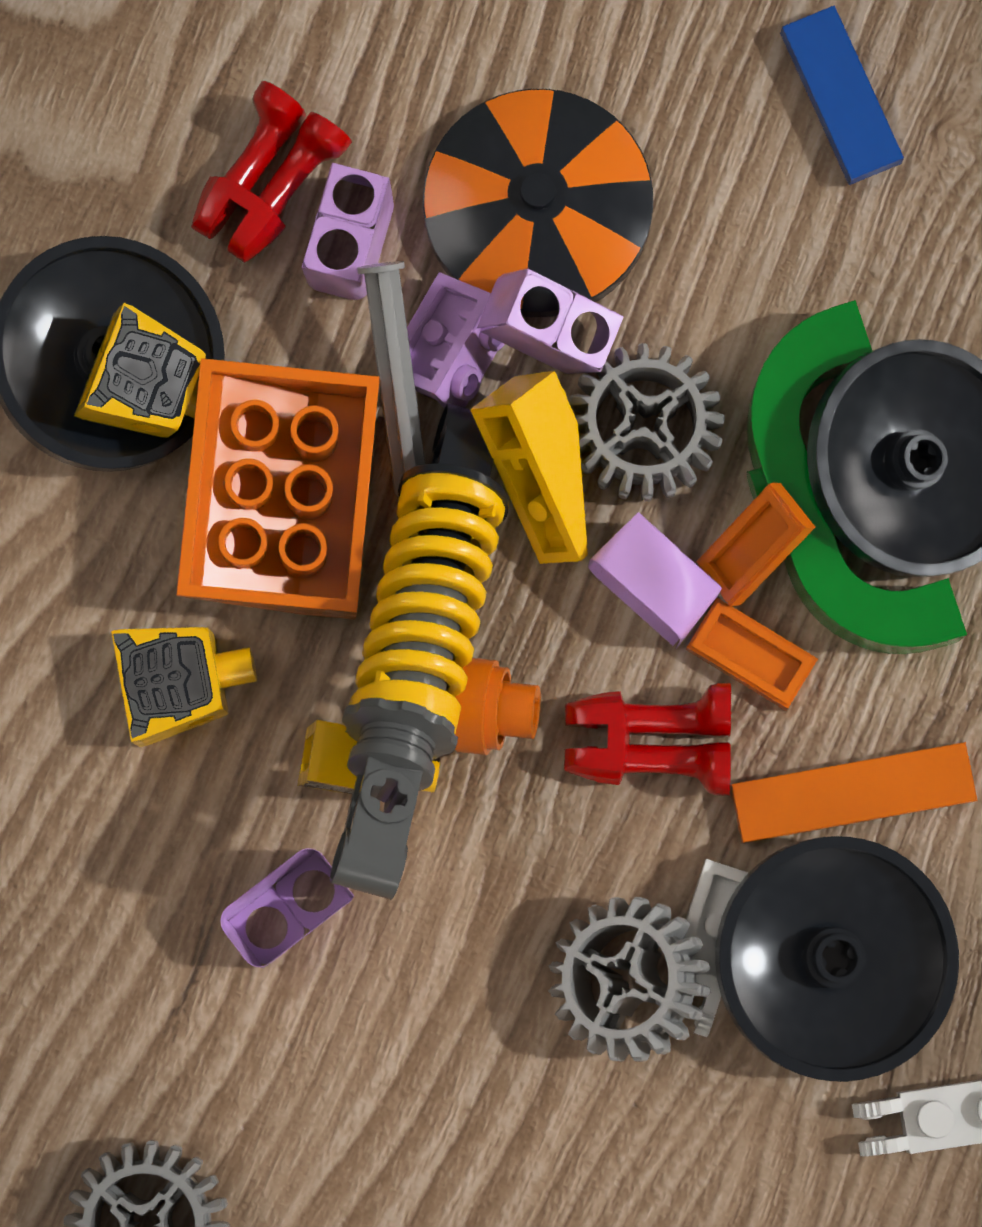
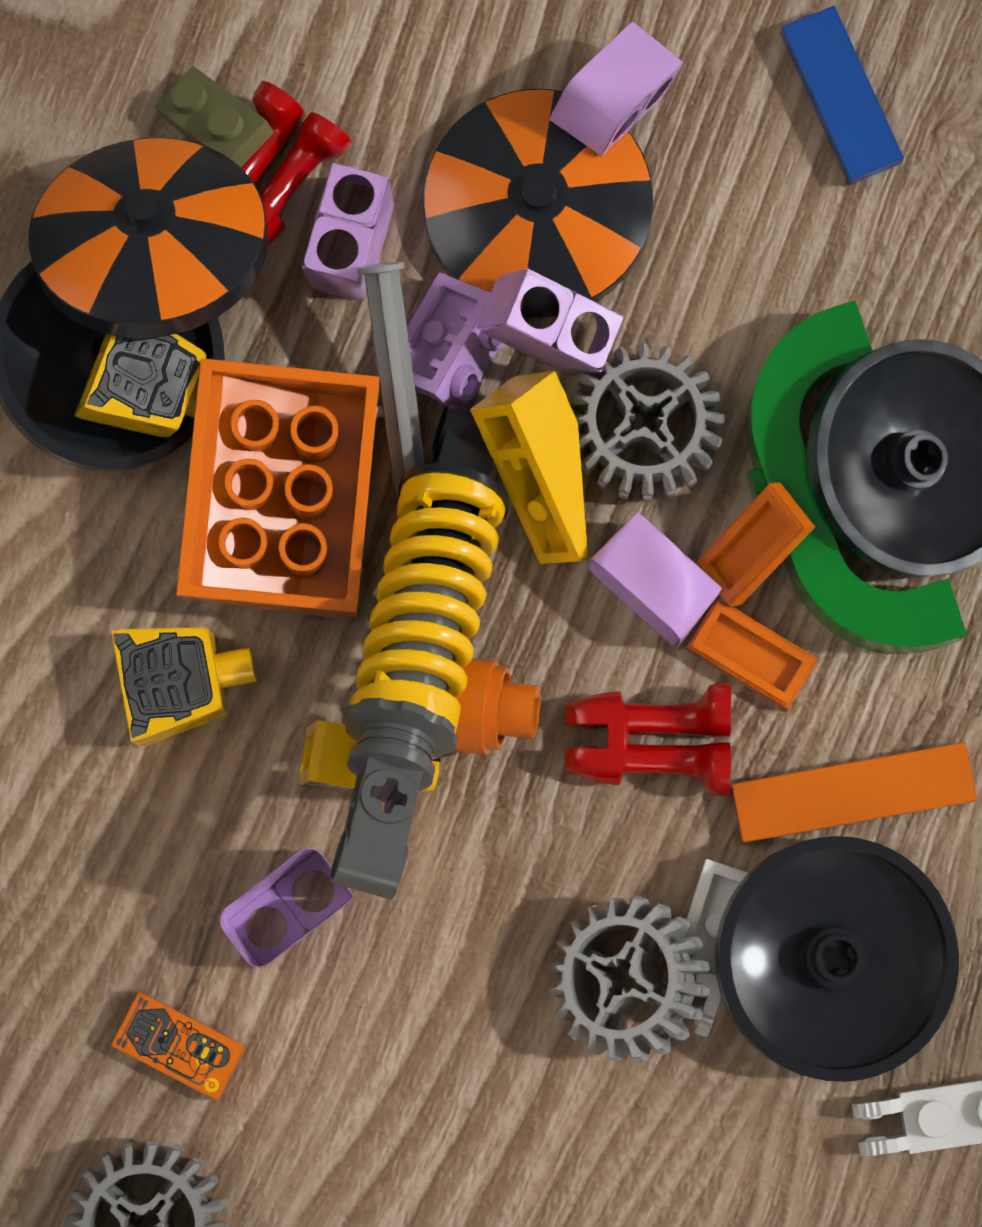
none -> dish [28,138,268,338]
none -> tile [111,991,247,1101]
none -> olive plate [154,66,274,167]
none -> lavender piece [549,22,683,156]

